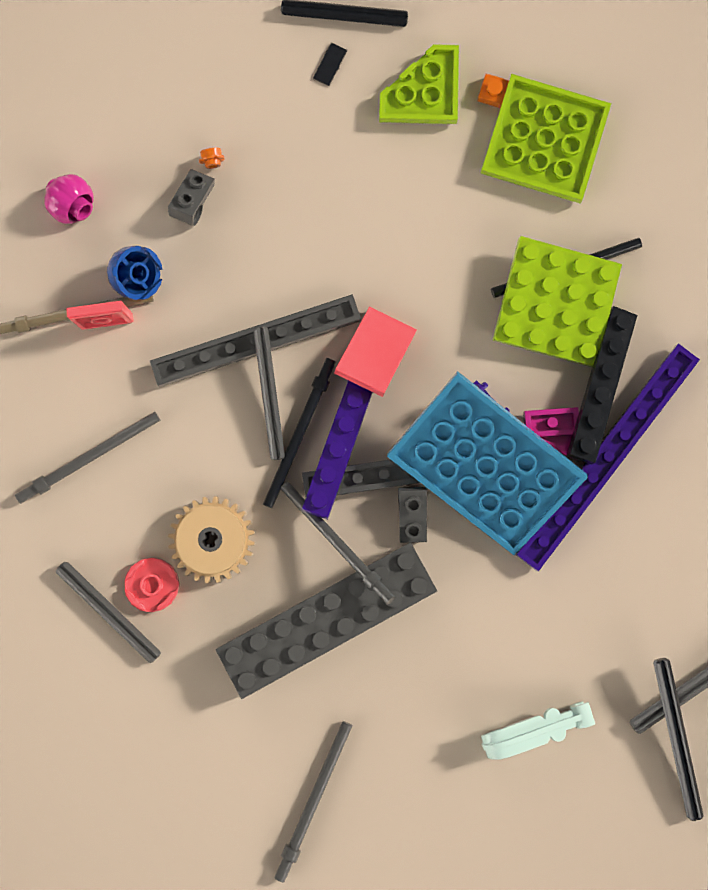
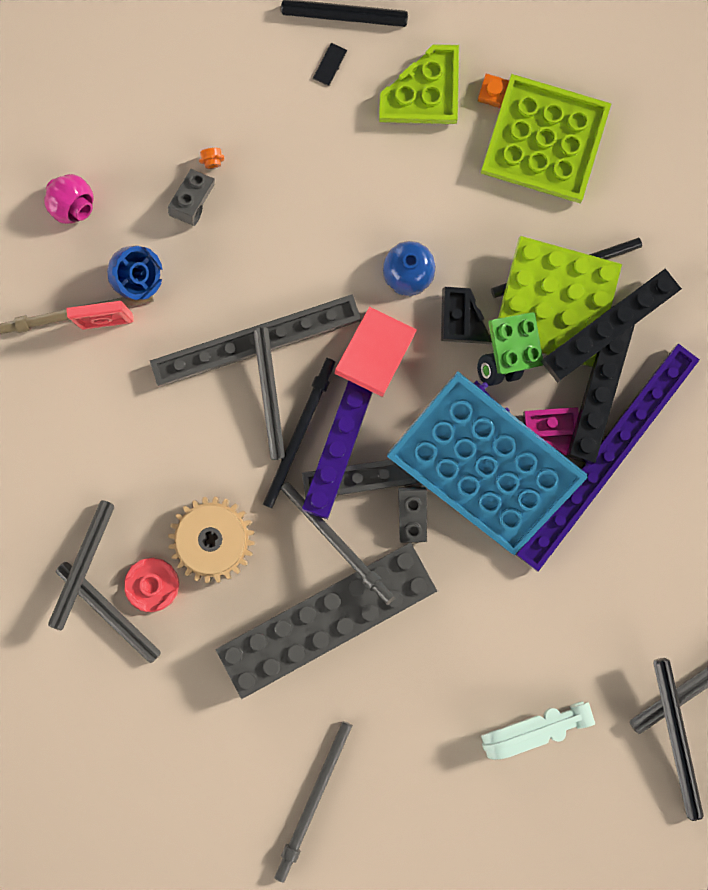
dark grey bar [15,412,161,504] -> none
none -> dark grey axle [48,500,114,631]
none -> blue cylinder [383,241,436,296]
none -> black wing [441,287,492,344]
none -> bright green plate [477,312,543,386]
none -> black plate [541,268,682,383]

